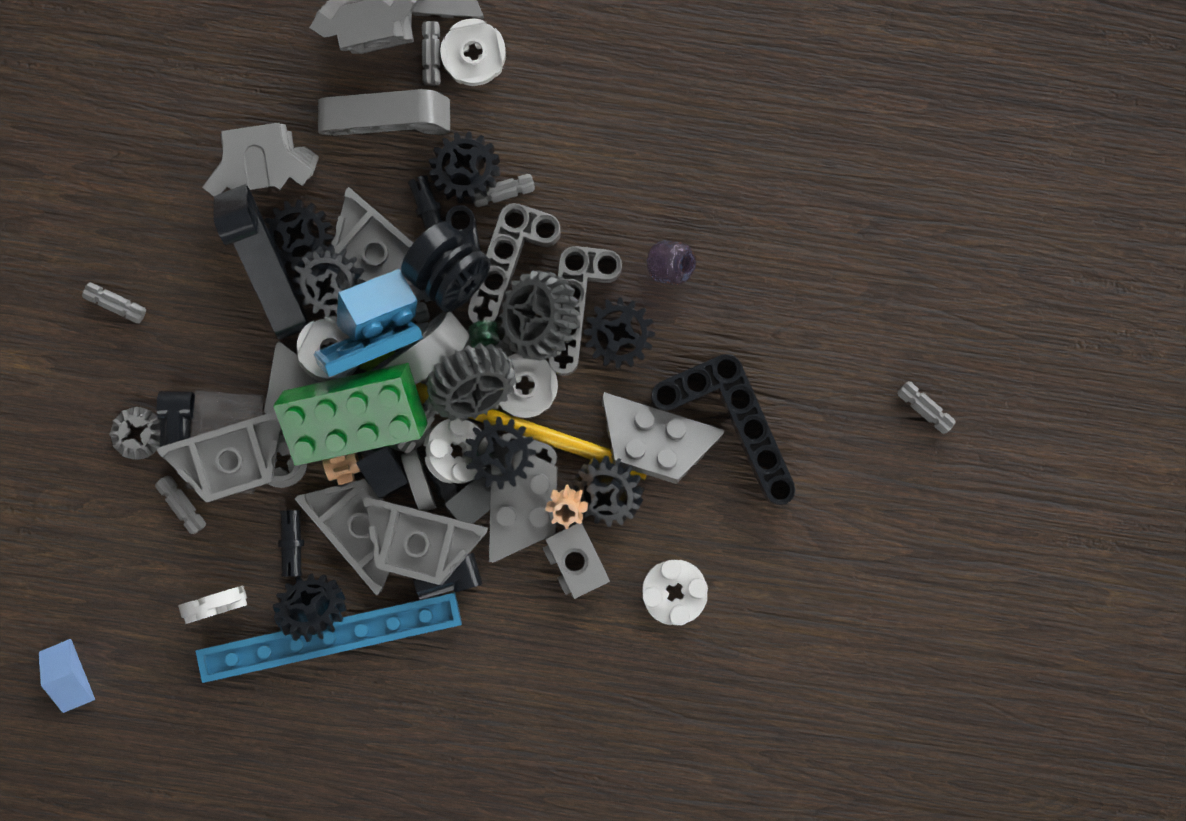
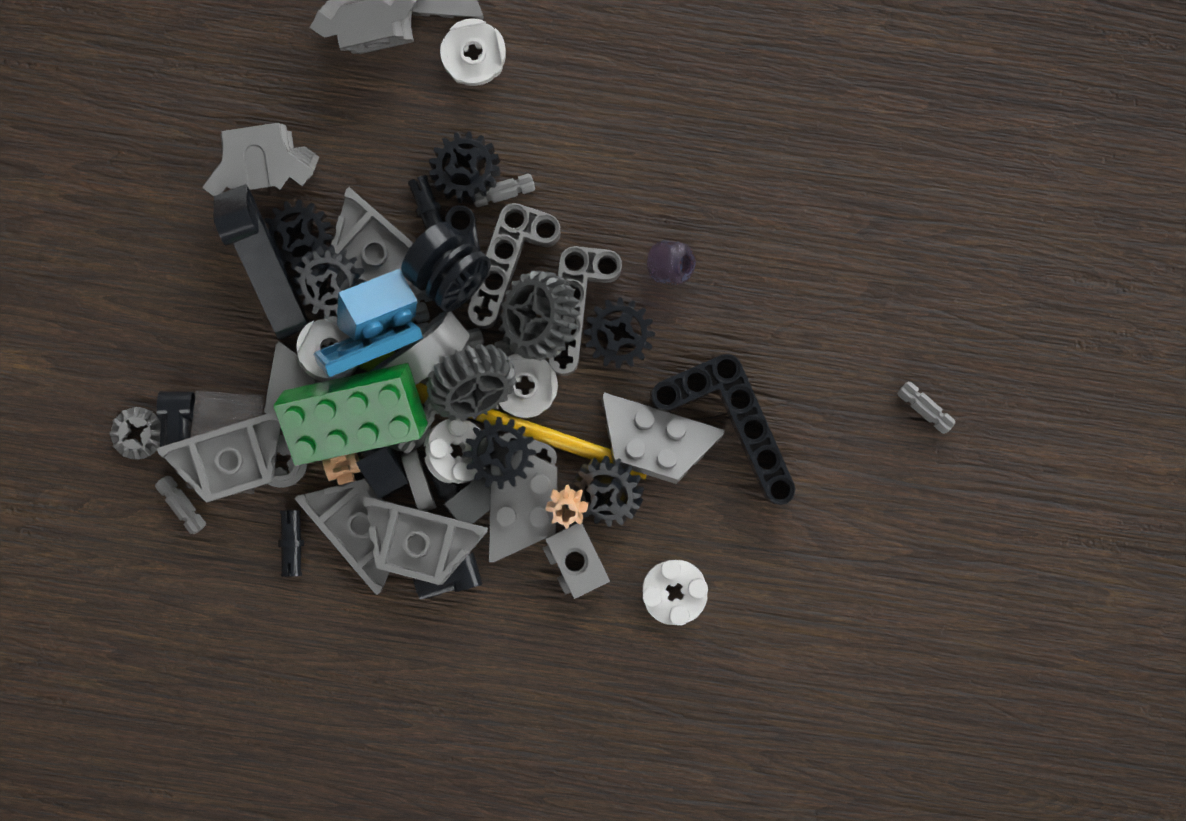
light blue slope [39,639,95,713] -> none
light grey axle [82,282,146,323] -> none
white plate [178,586,247,624] -> none
dark azure plate [196,592,462,683] -> none
black gear [273,573,347,642] -> none
light grey beam [318,89,450,136] -> none
light grey axle [422,21,441,86] -> none
clear green bush [468,320,500,348] -> none

